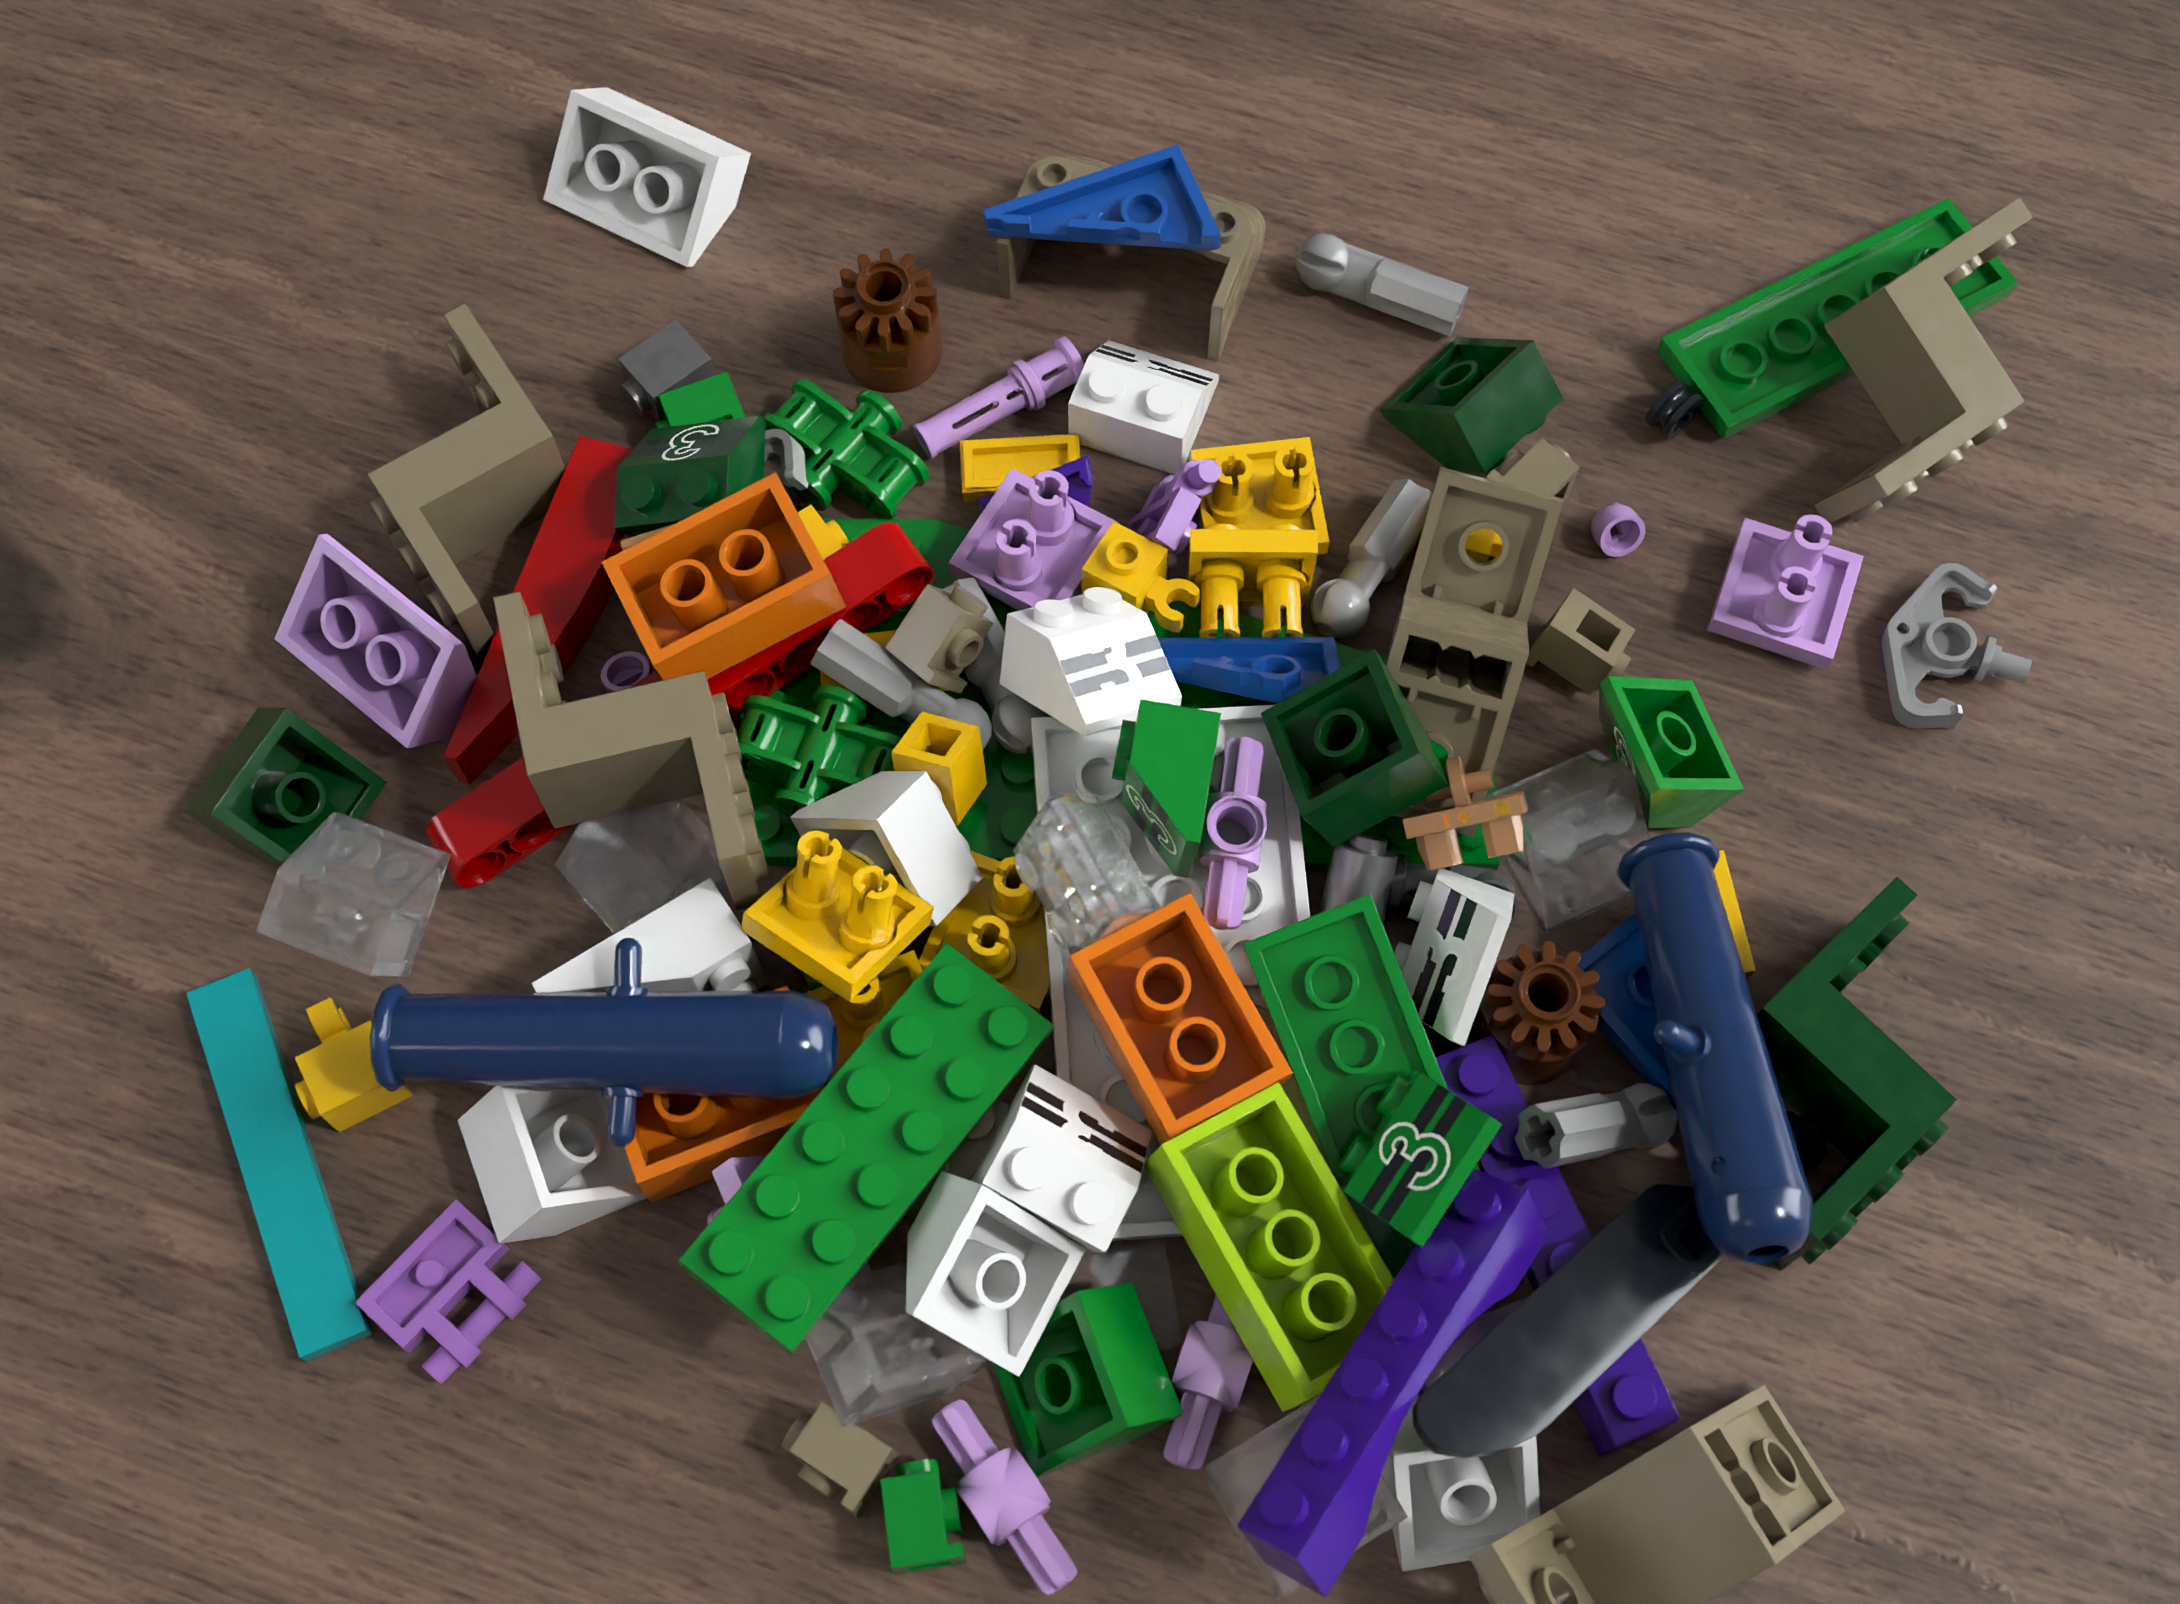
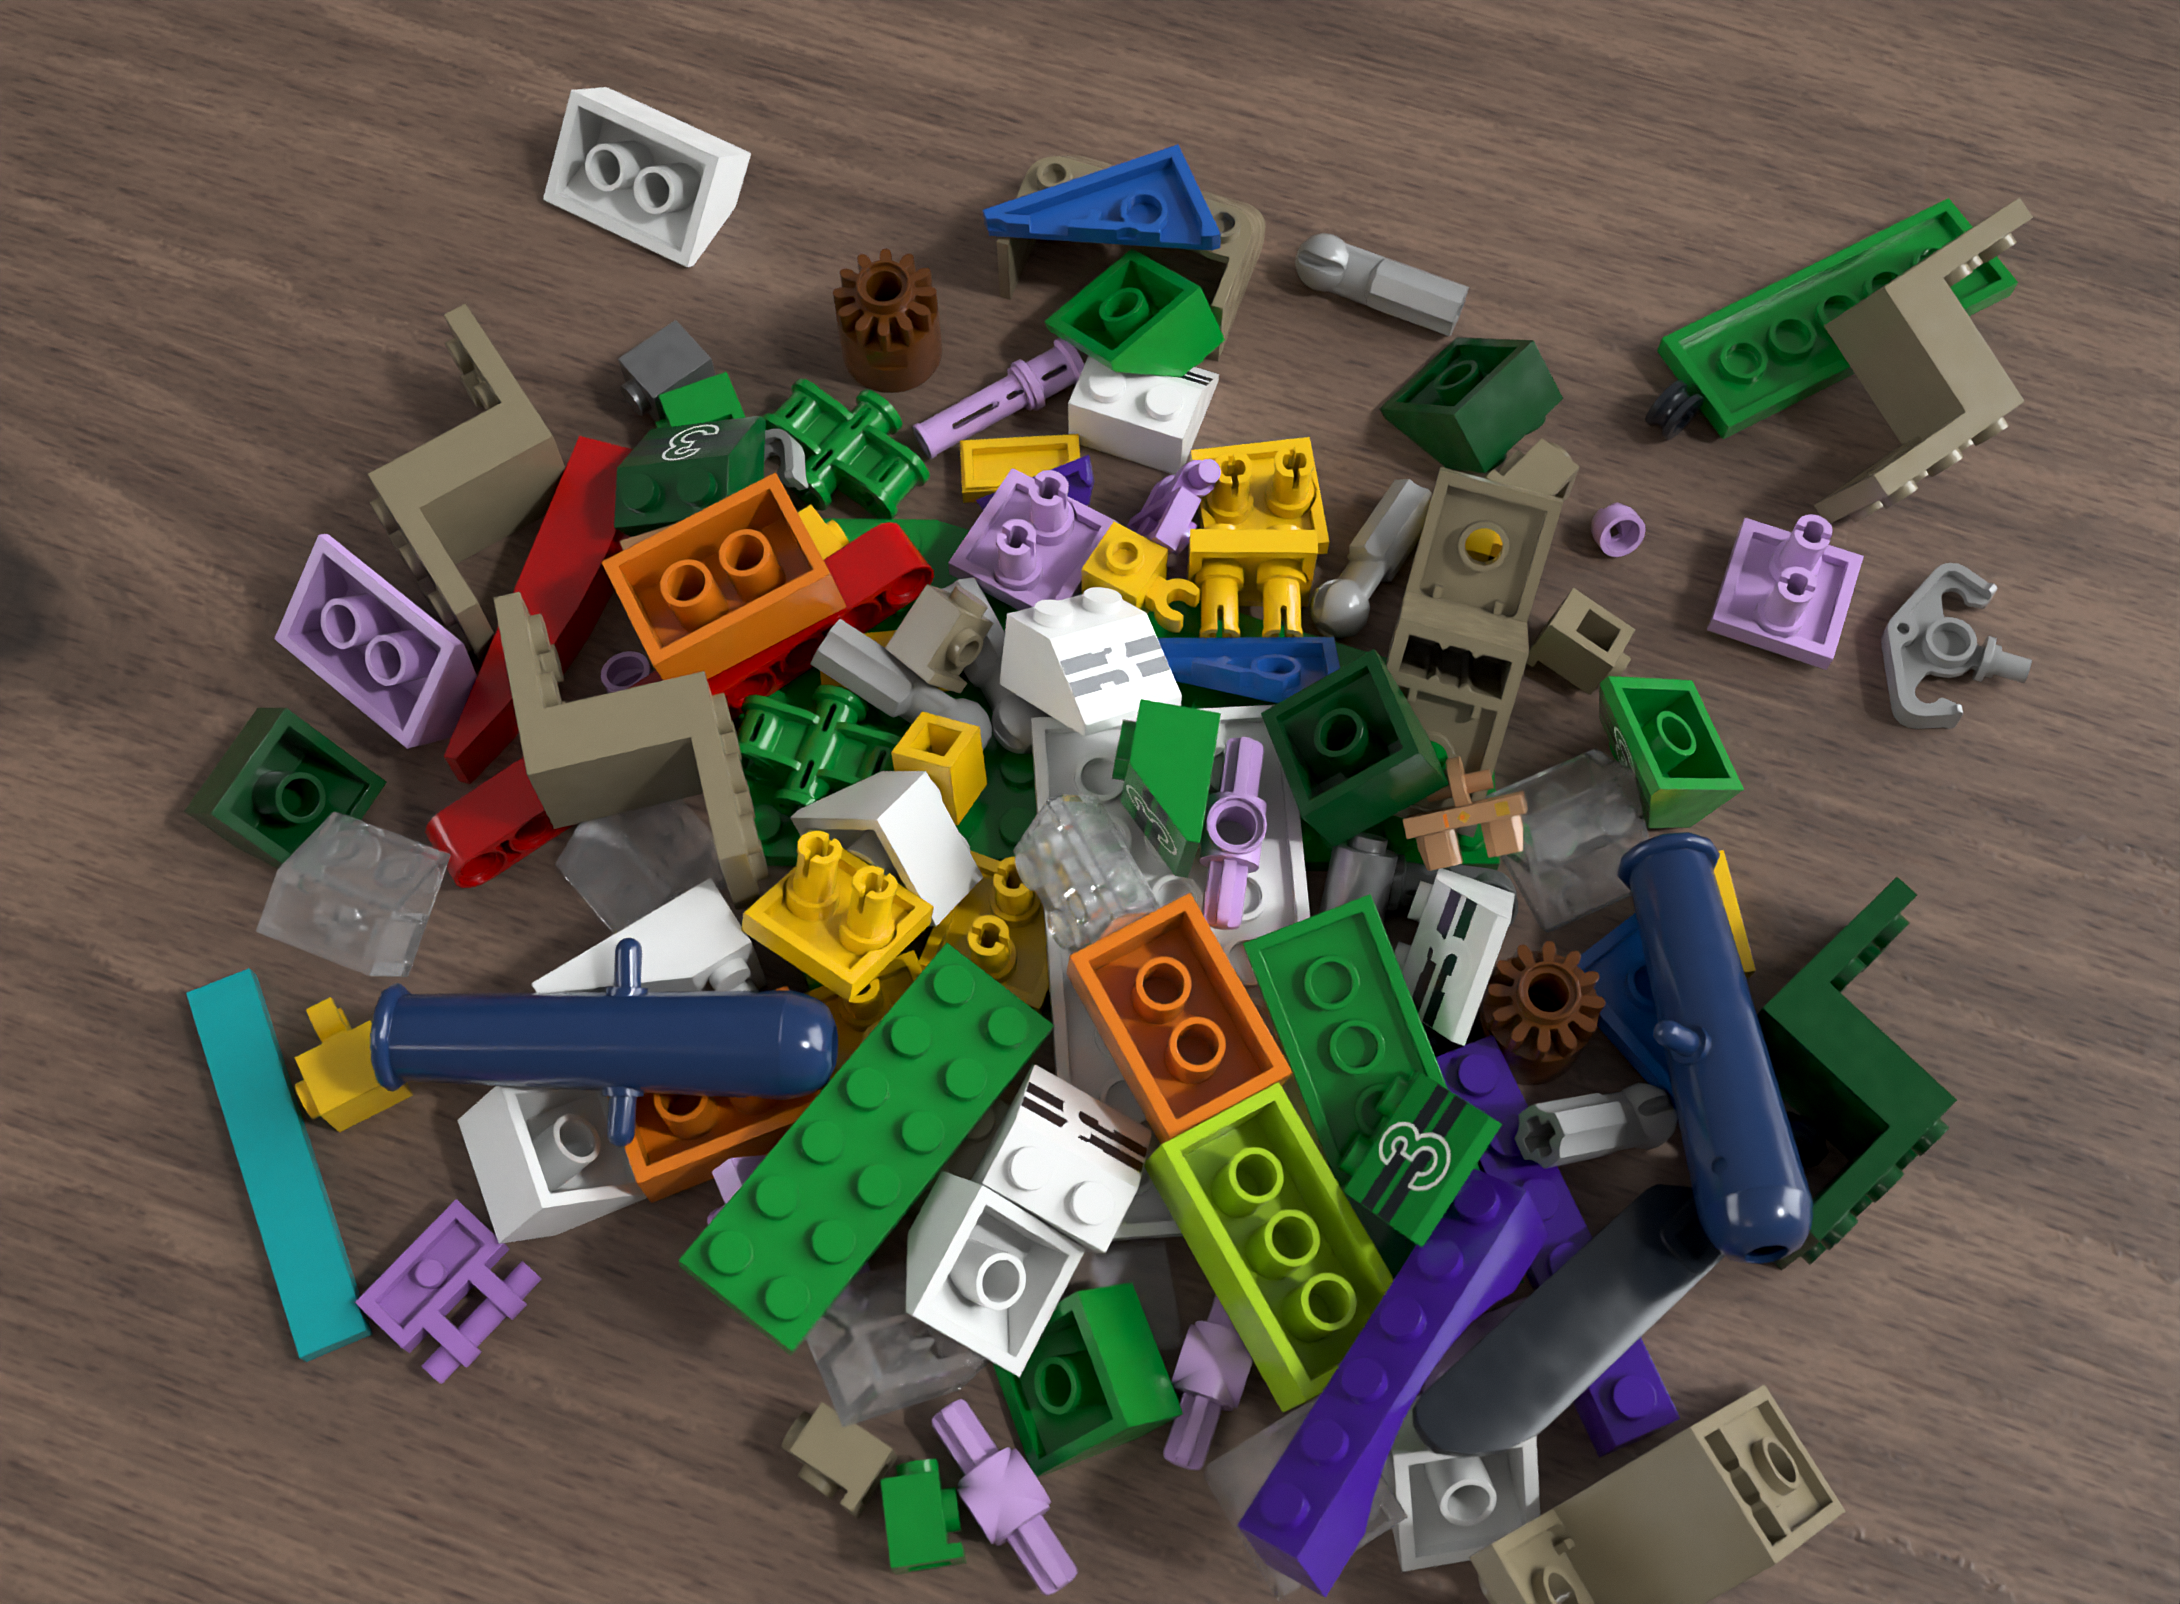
none -> green slope [1044,249,1225,377]

